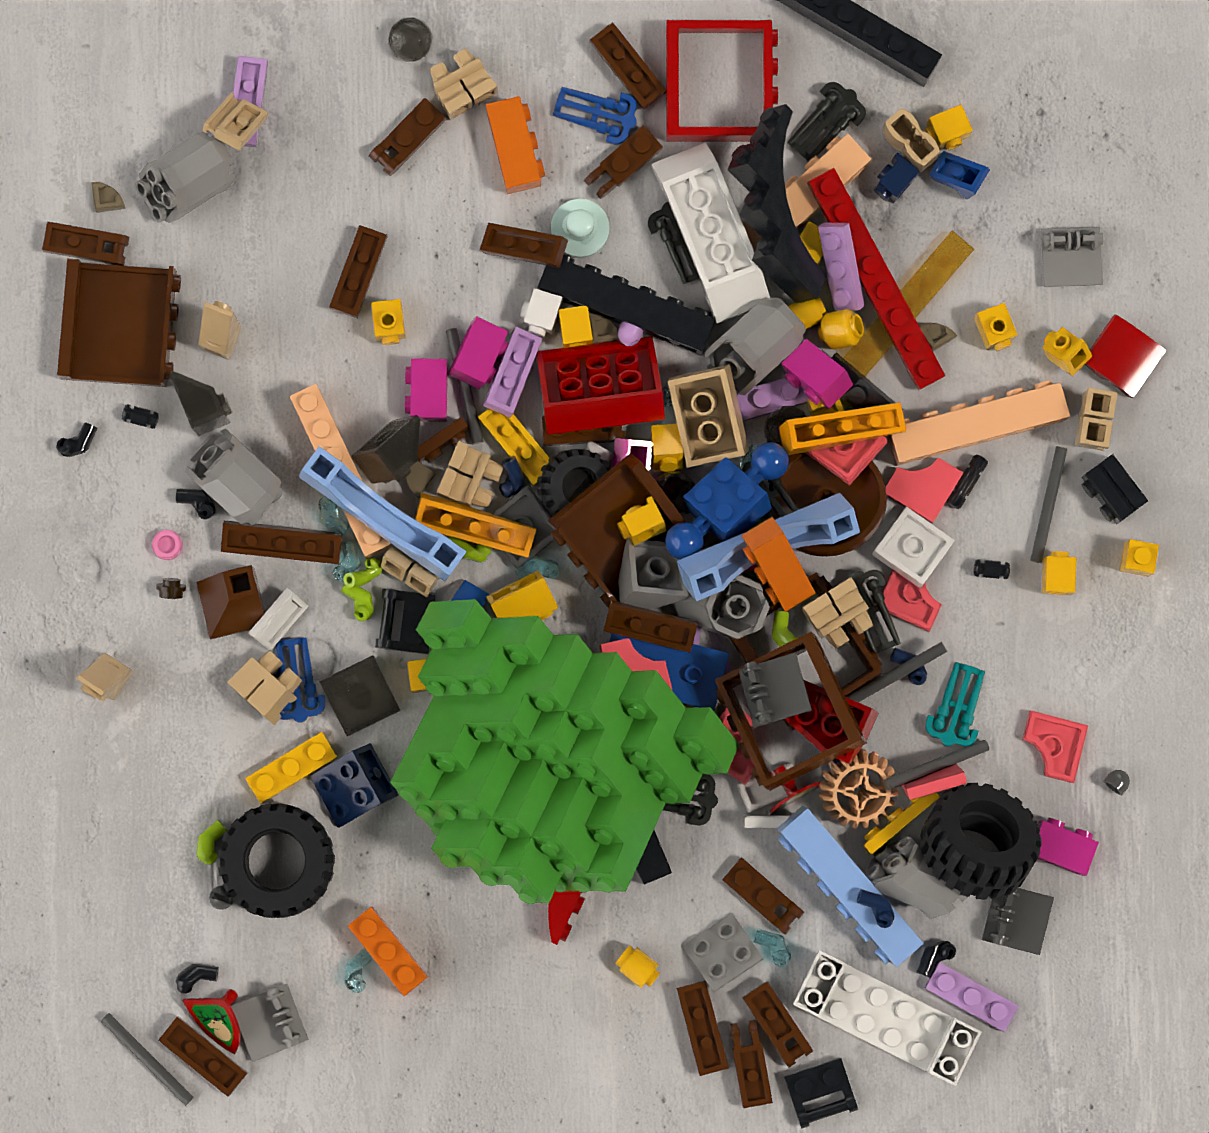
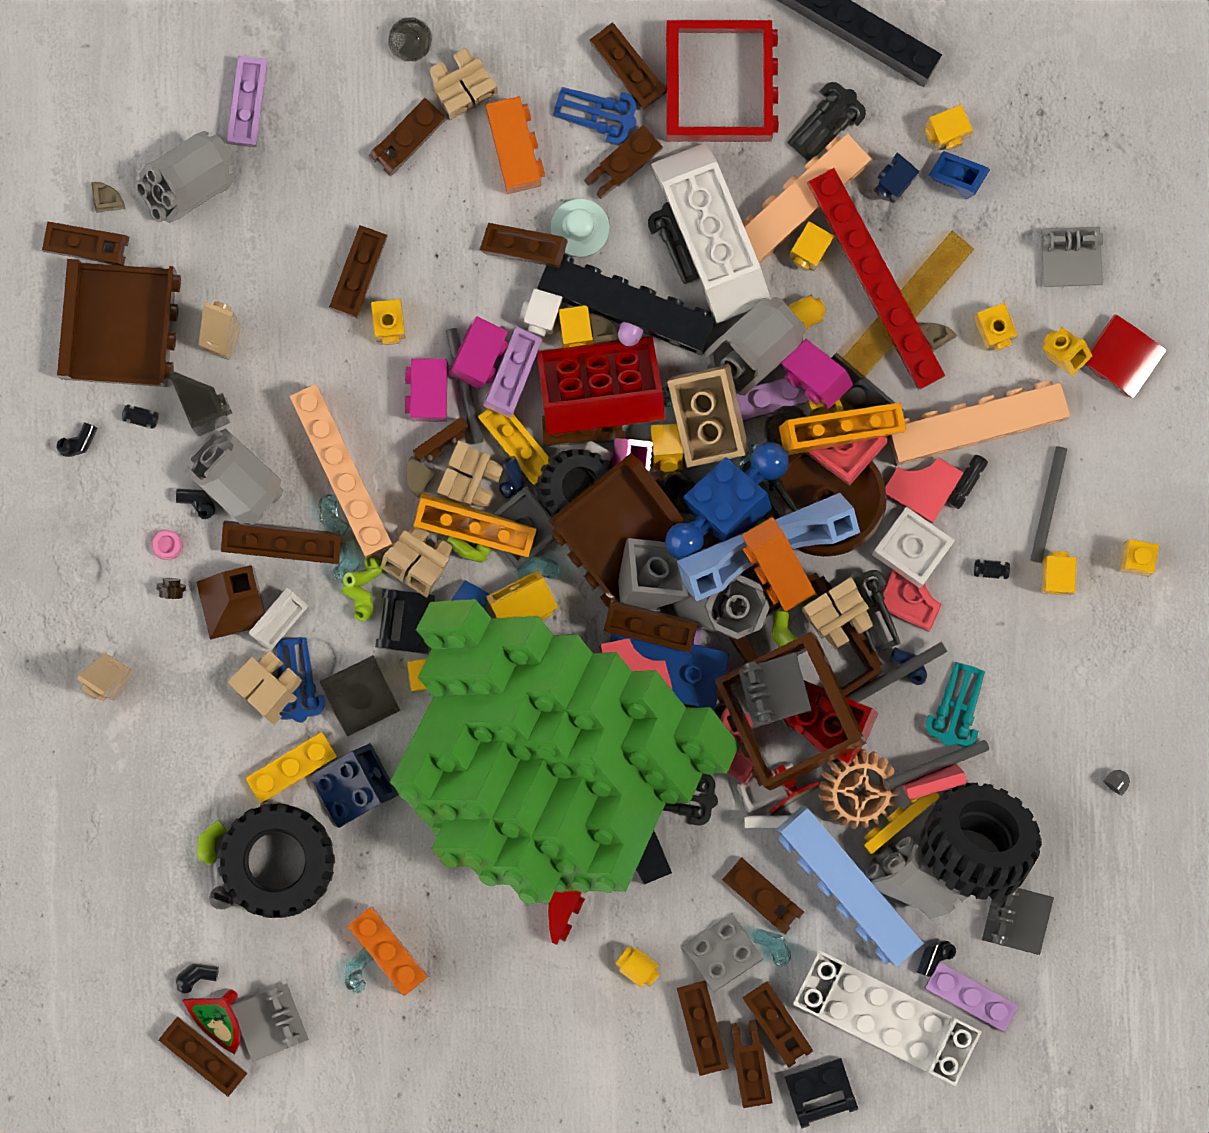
dark grey bar [101,1013,194,1106] -> none
tan plate [202,93,268,151] -> none
light blue arch [299,446,466,582] -> none
clear smoke slope [351,415,421,484] -> none
yellow brick [617,496,666,546] -> none
black arch [727,104,827,303] -> none
lavender plate [818,223,865,310] -> none
yellow head [818,309,864,350] -> none
dark blue arm [857,889,895,928] -> none
tan brick [882,108,940,173] -> none
coral tile [1022,710,1088,783] -> none
dark pink brick [1038,817,1099,876] -> none
tan hips [1075,387,1118,451] -> none
black brick [1081,454,1148,525] -> none

